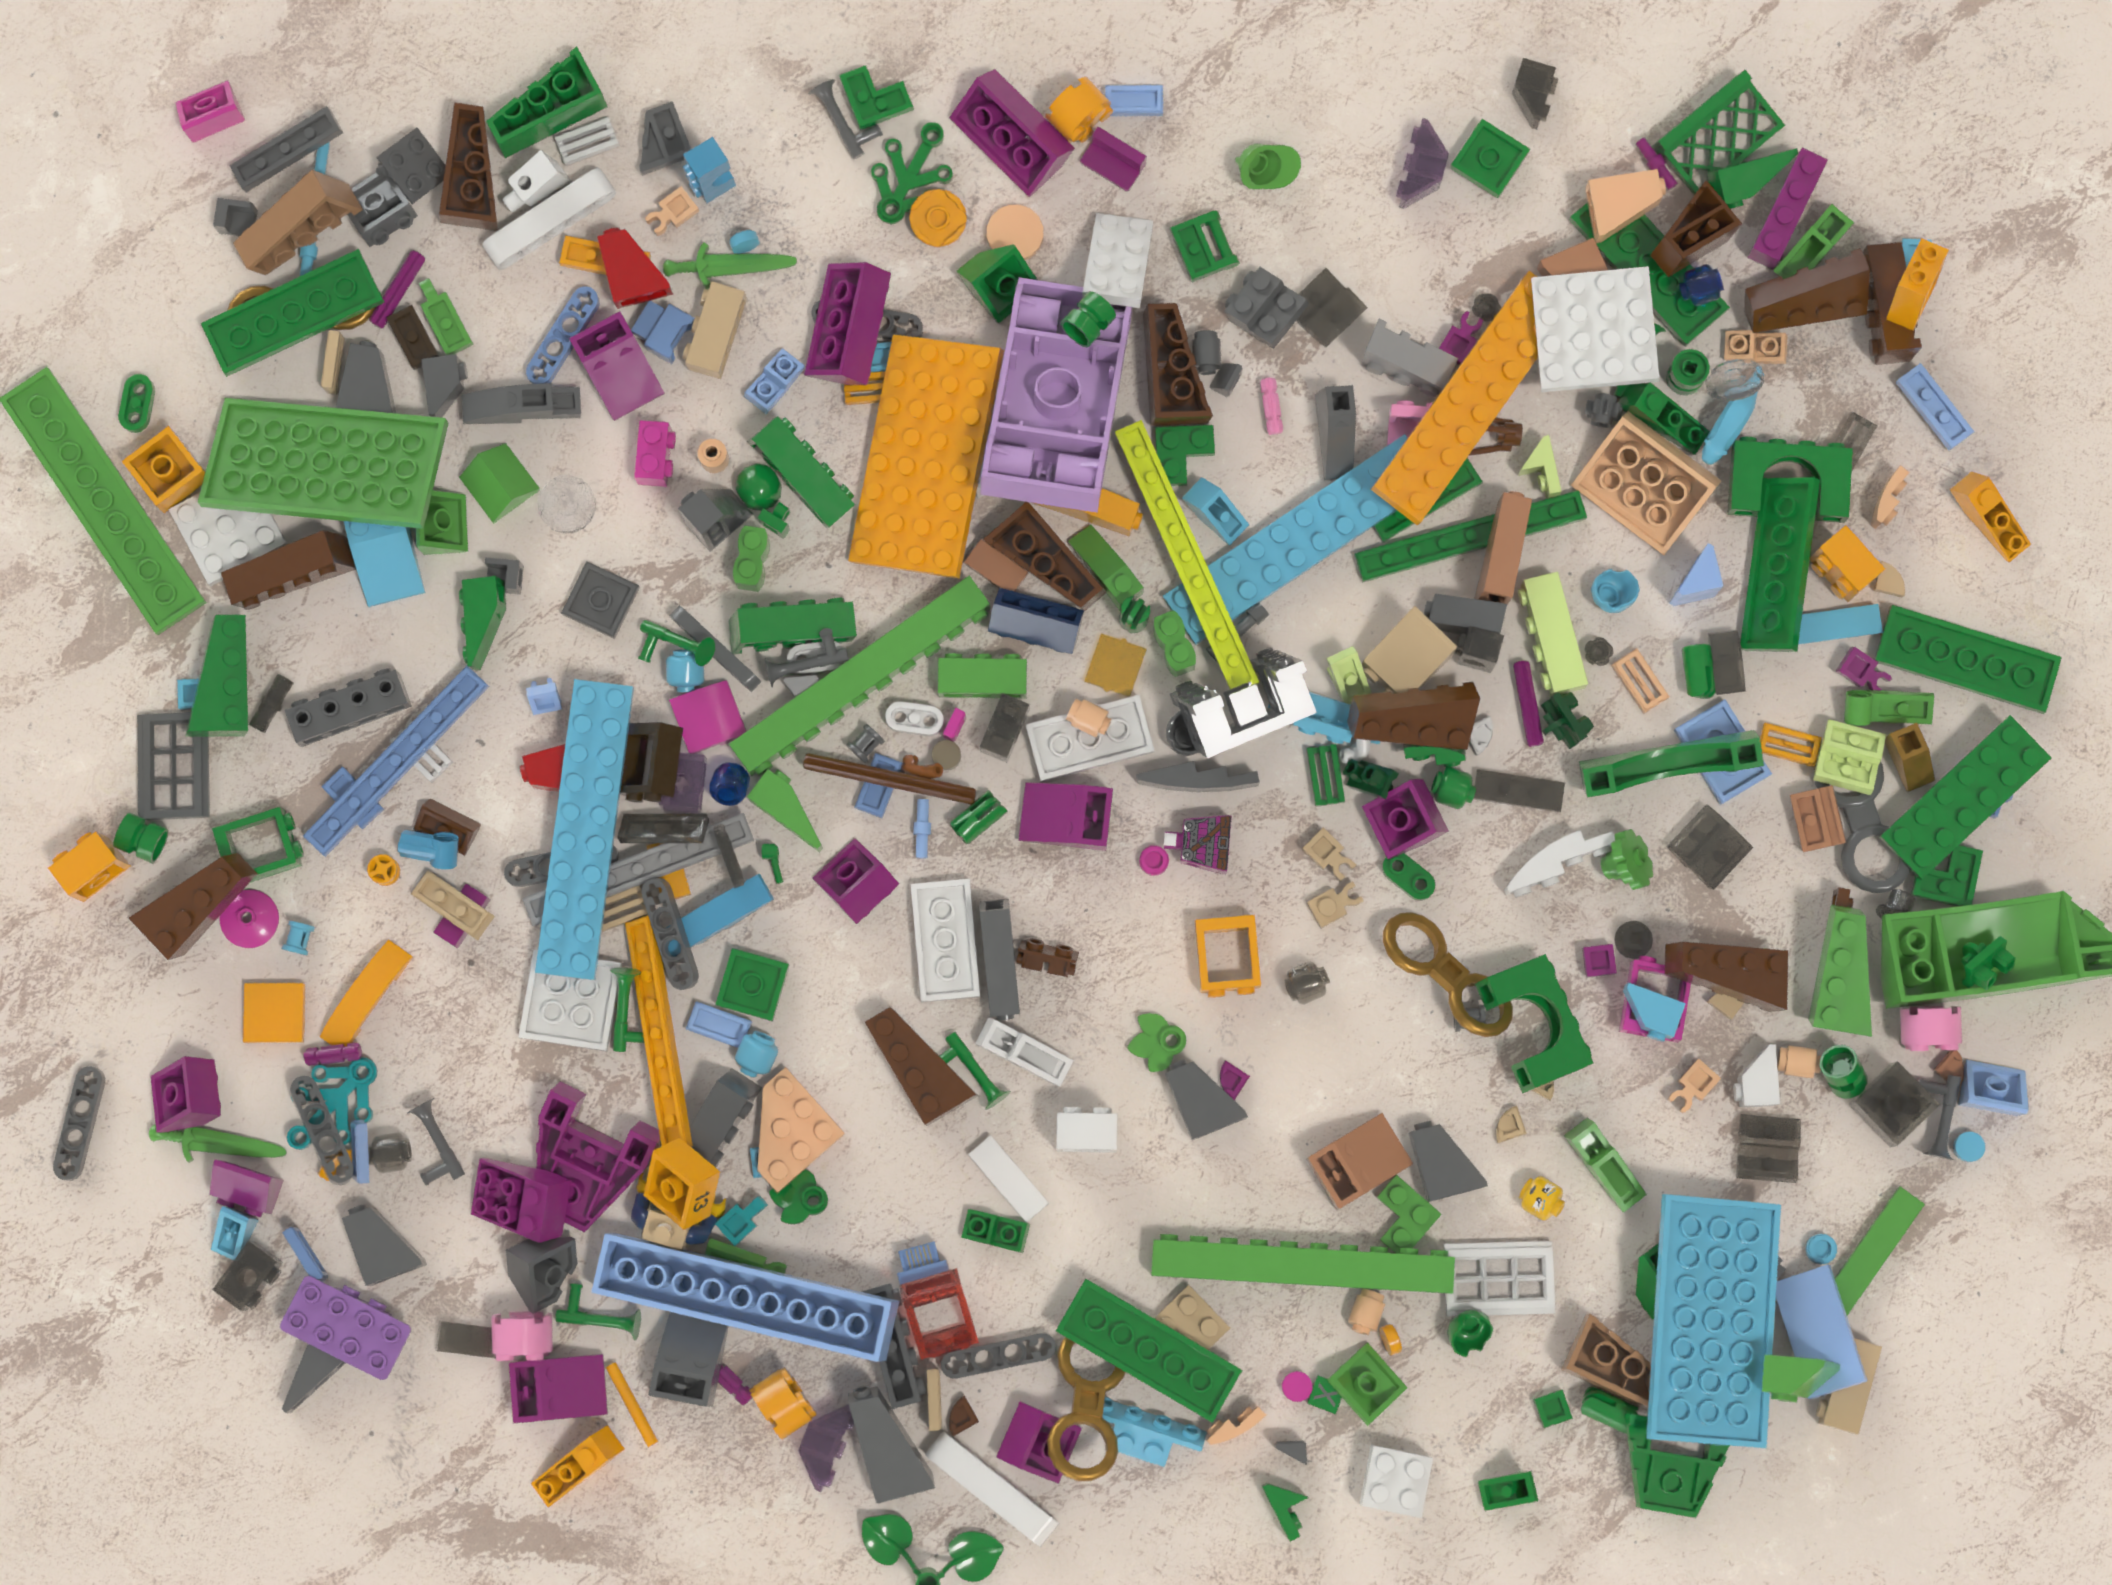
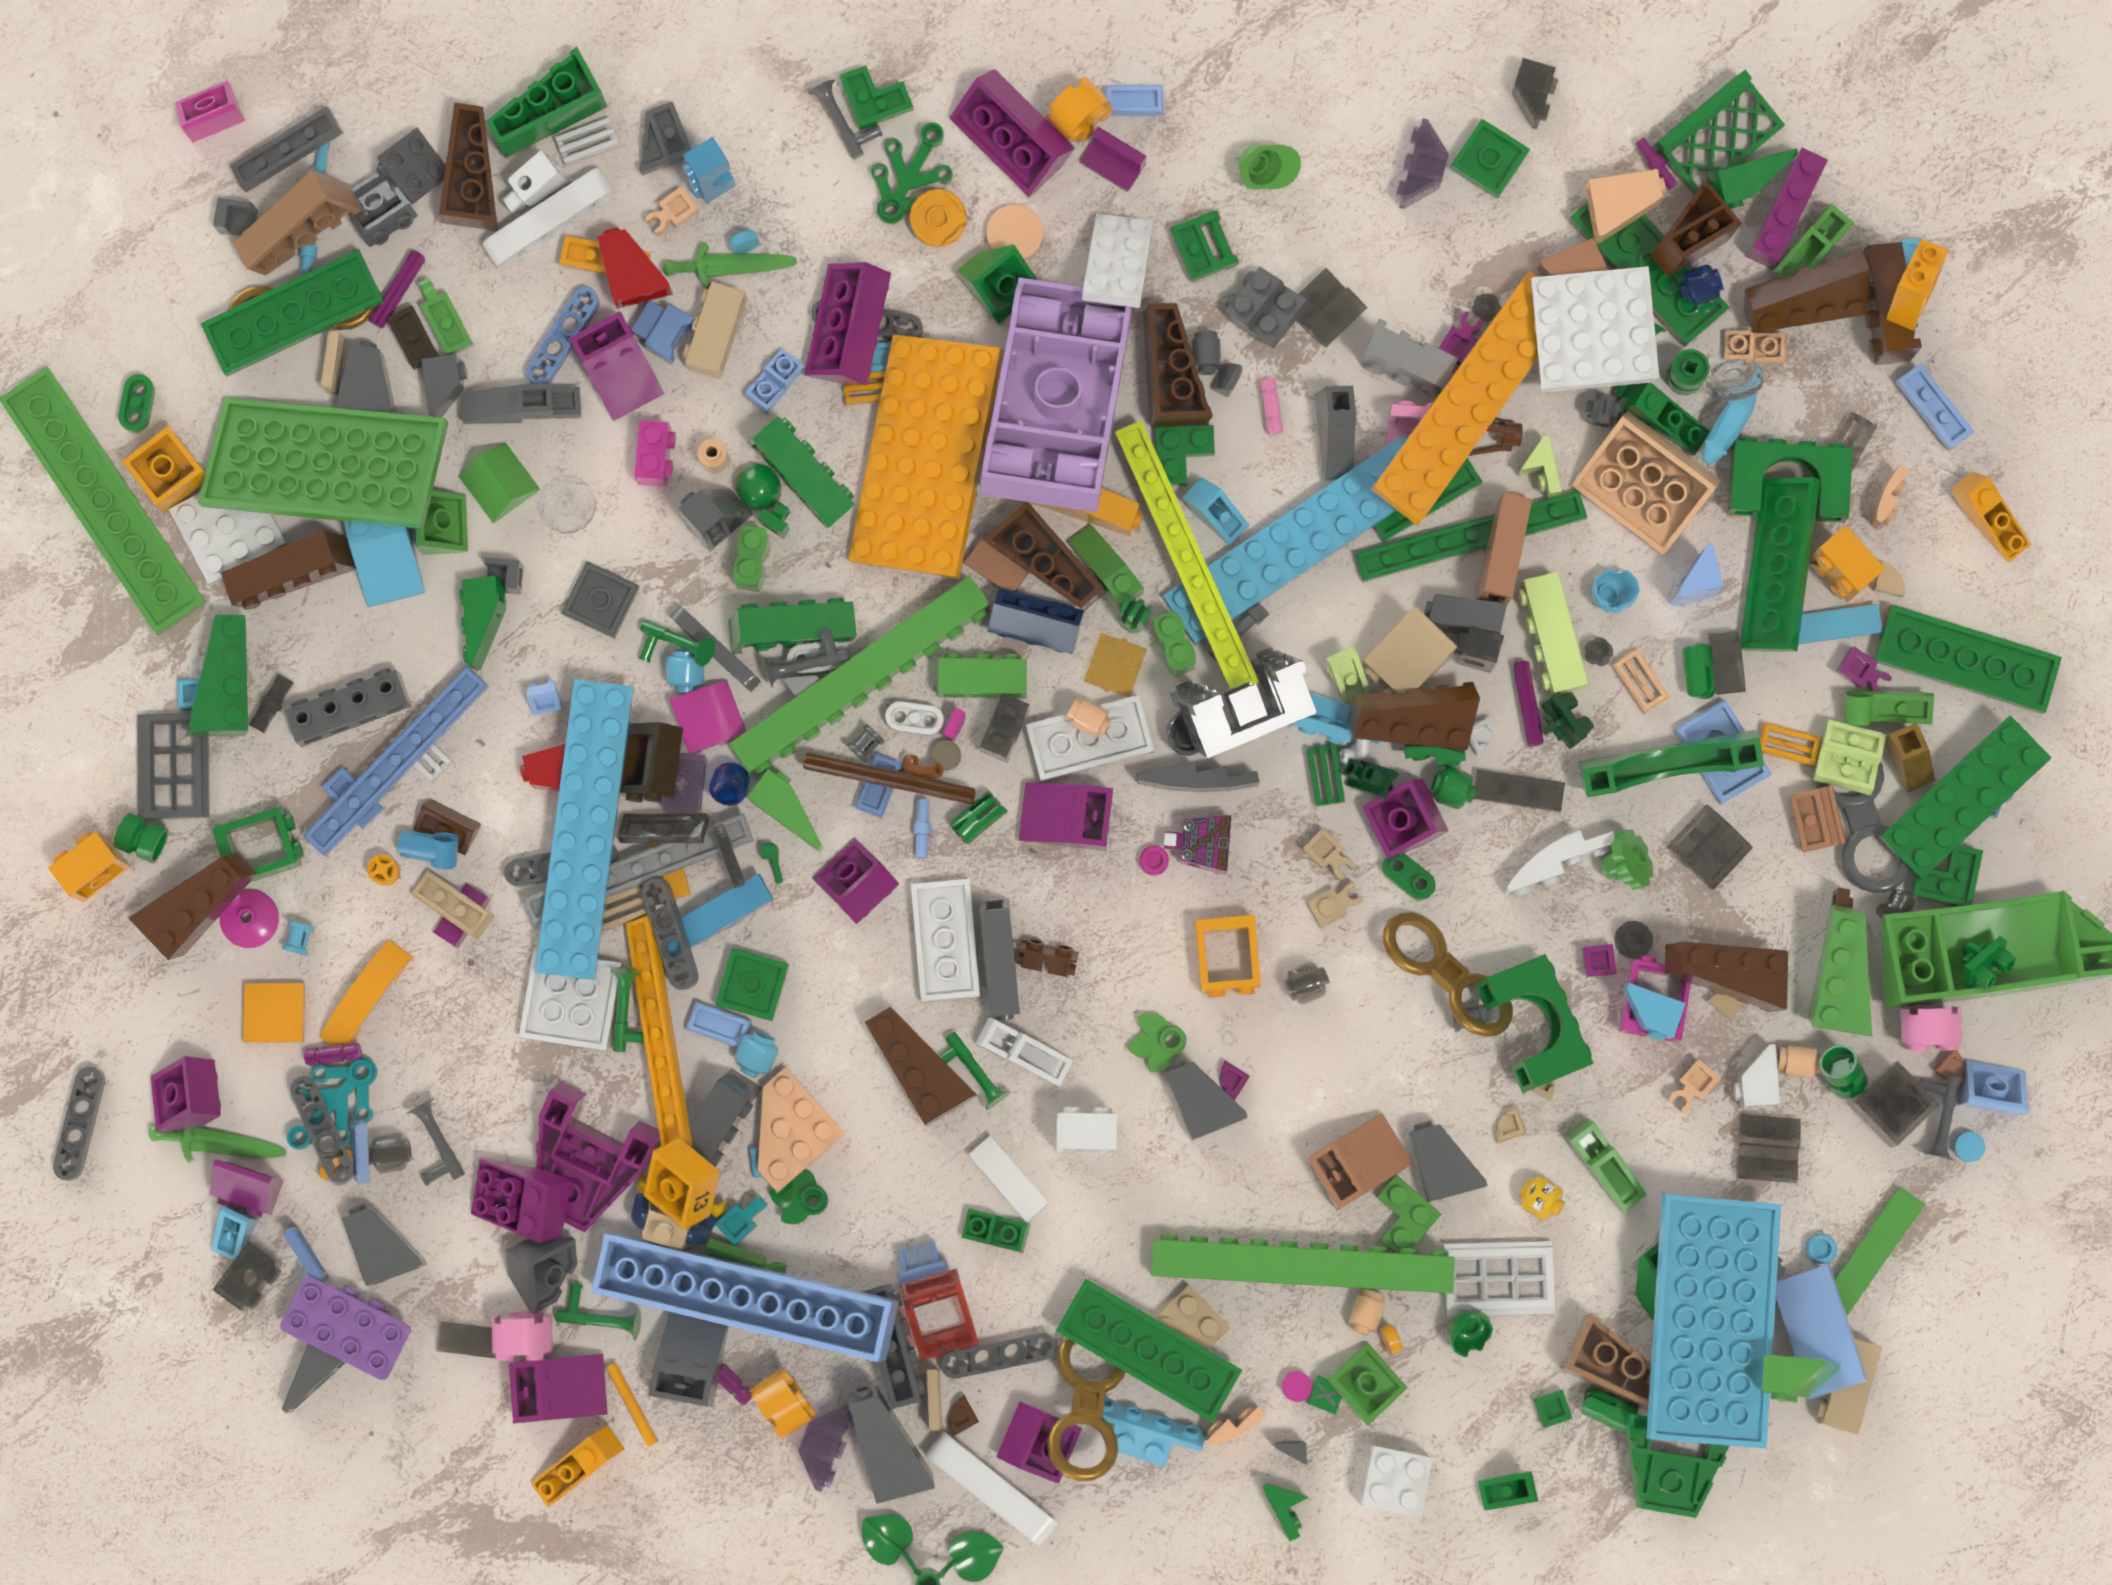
green wheel [1061,291,1116,348] -> none

